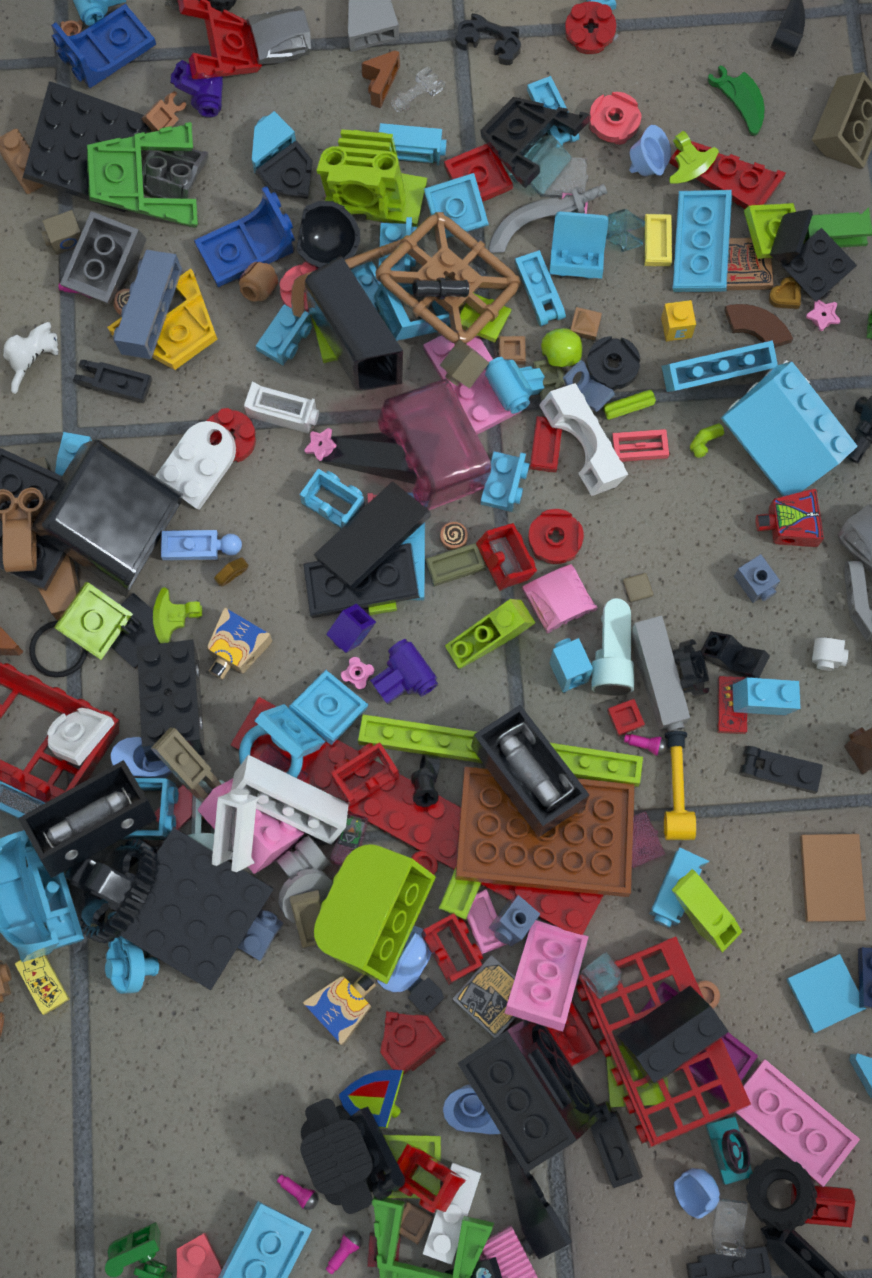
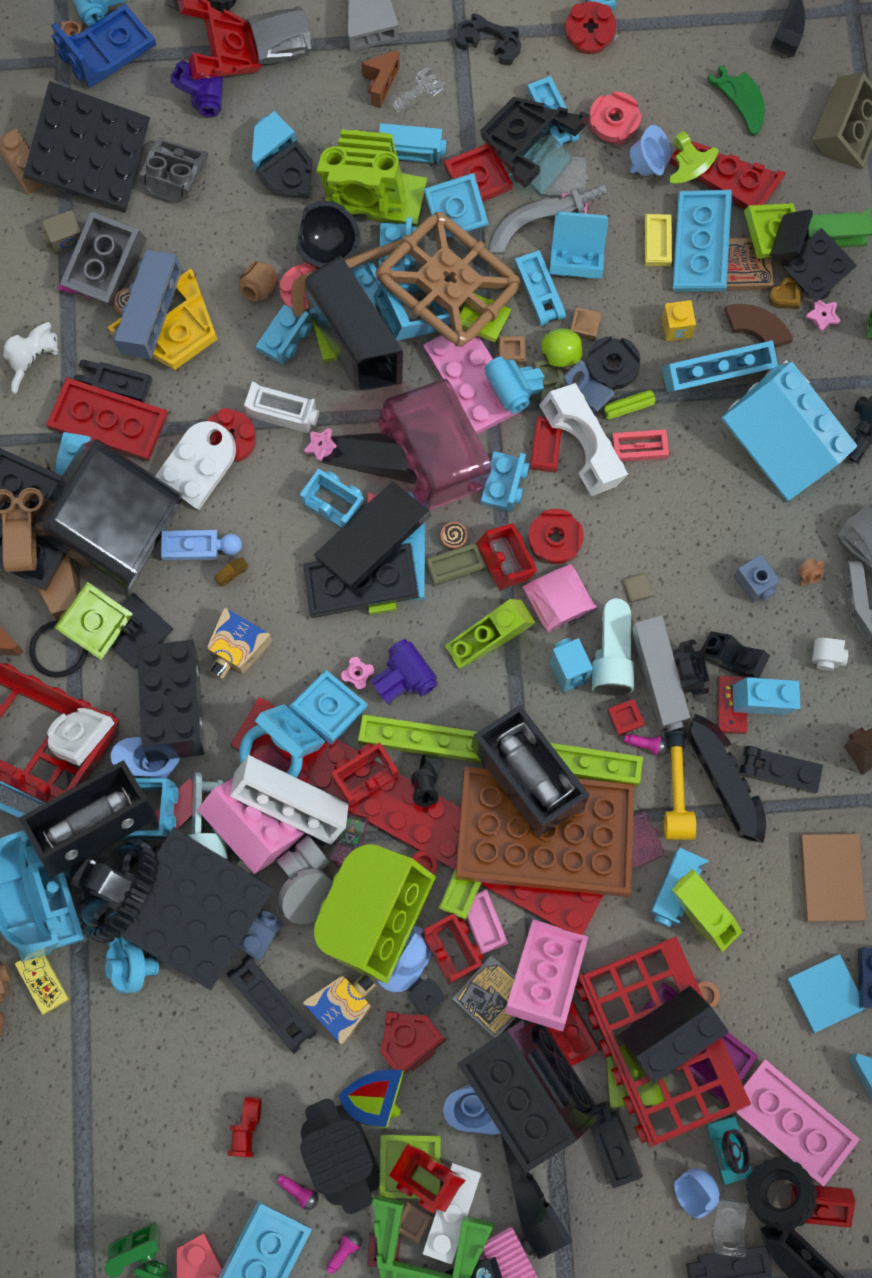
bright green wing [86,122,198,228] -> none
nougat plate [142,91,186,132] -> none
dark tan hinge [151,728,221,803] -> none
lime piece [153,587,202,644] -> none
blue bracket [194,186,295,287] -> none
white window [212,789,259,872] -> none
dark tan tile [290,890,322,948] -> none
dark purple brick [326,603,376,653] -> none
black plate [347,1107,405,1200] -> none
black pin [412,277,469,300] -> none
dark tan brick [440,339,489,389] -> none
sand blue brick [489,895,540,946] -> none
clear light blue window [581,952,623,1000] -> none
clear light blue window [606,209,645,252] -> none
lime arm [690,423,724,458] -> none
red torso [756,489,824,547] -> none
none -> red plate [46,377,168,462]
none -> black plate [226,955,316,1054]
none -> red connector [227,1096,262,1157]
none -> black brick [687,714,766,843]
none -> nougat plate [798,559,825,586]

